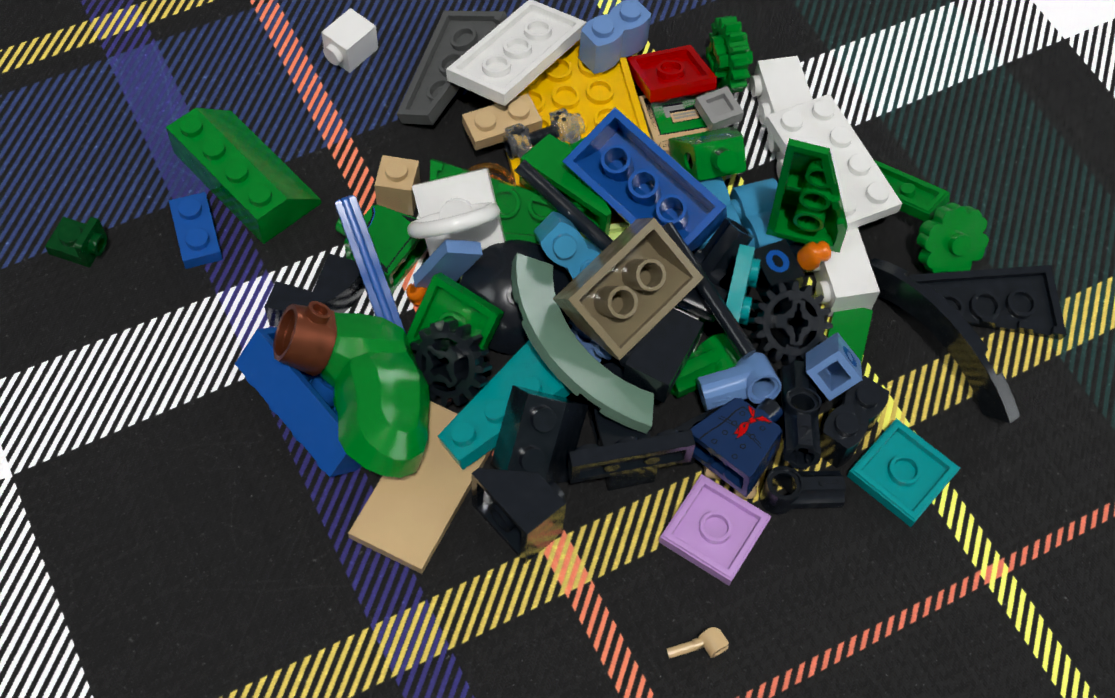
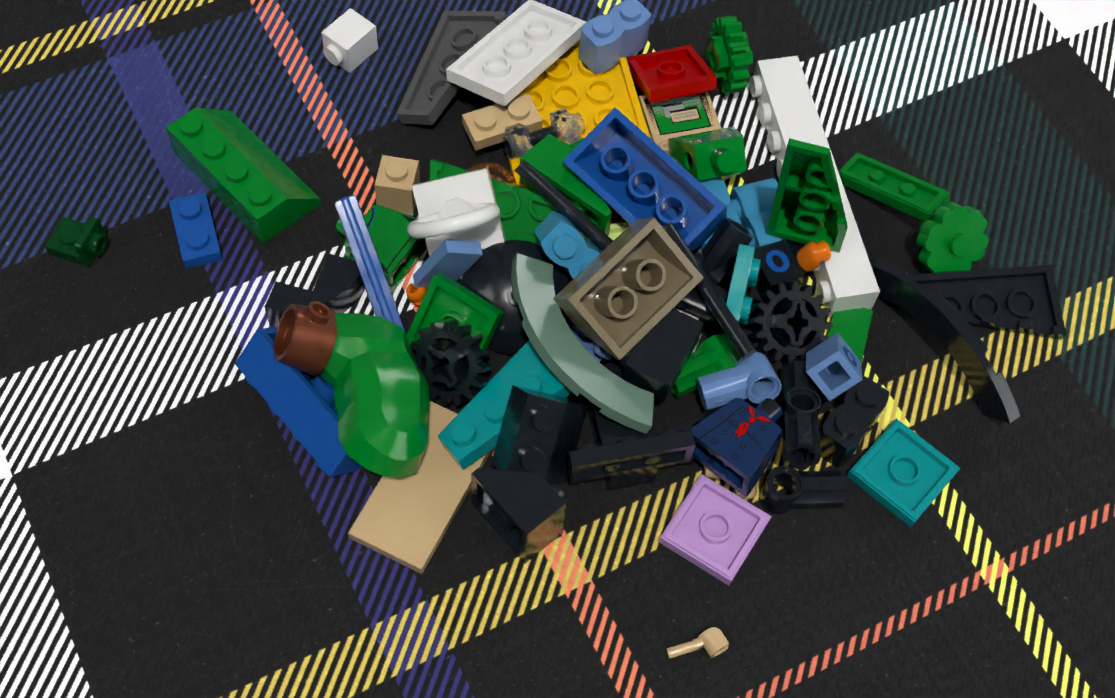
light grey plate [694,86,744,131] -> none
white plate [764,94,902,231] -> none

